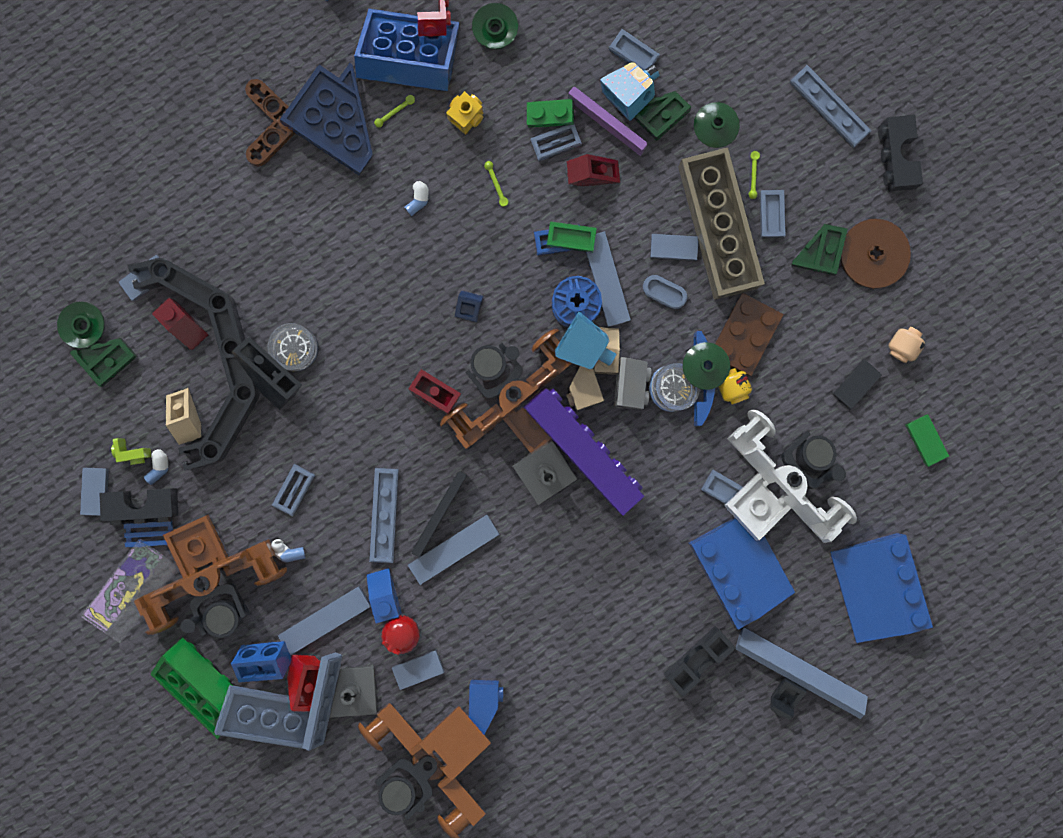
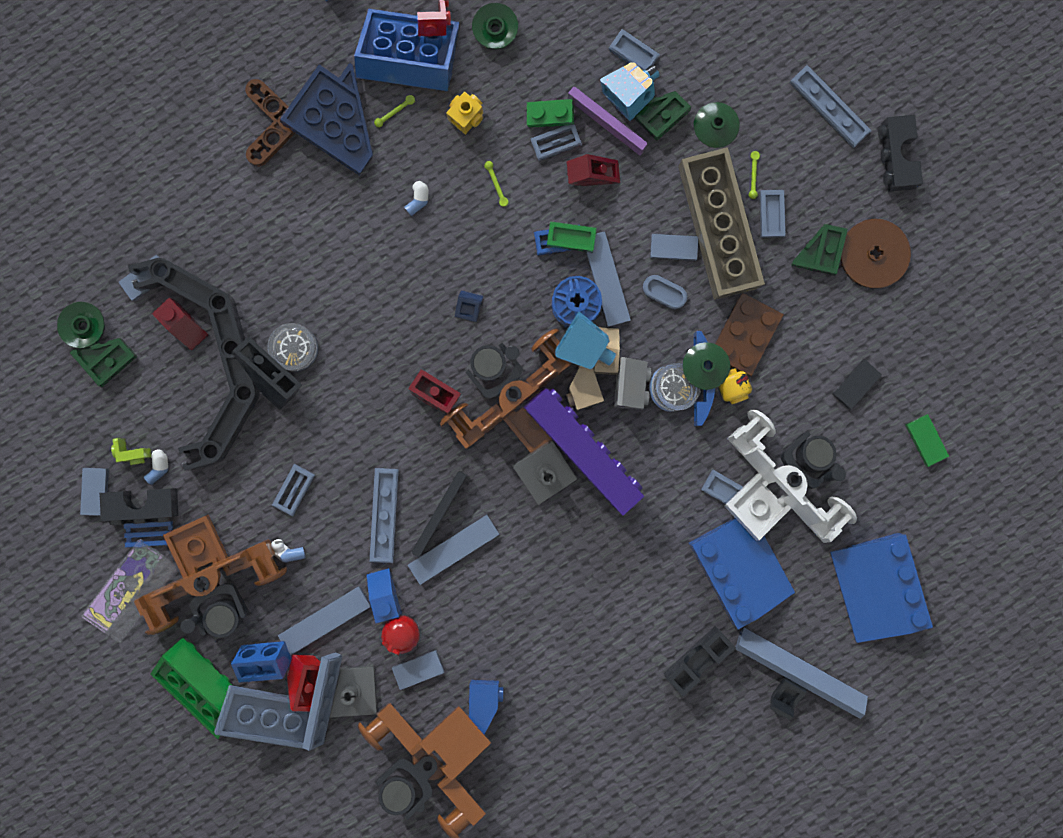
tan slope [166,388,201,445] -> none
light nougat head [888,327,925,363] -> none

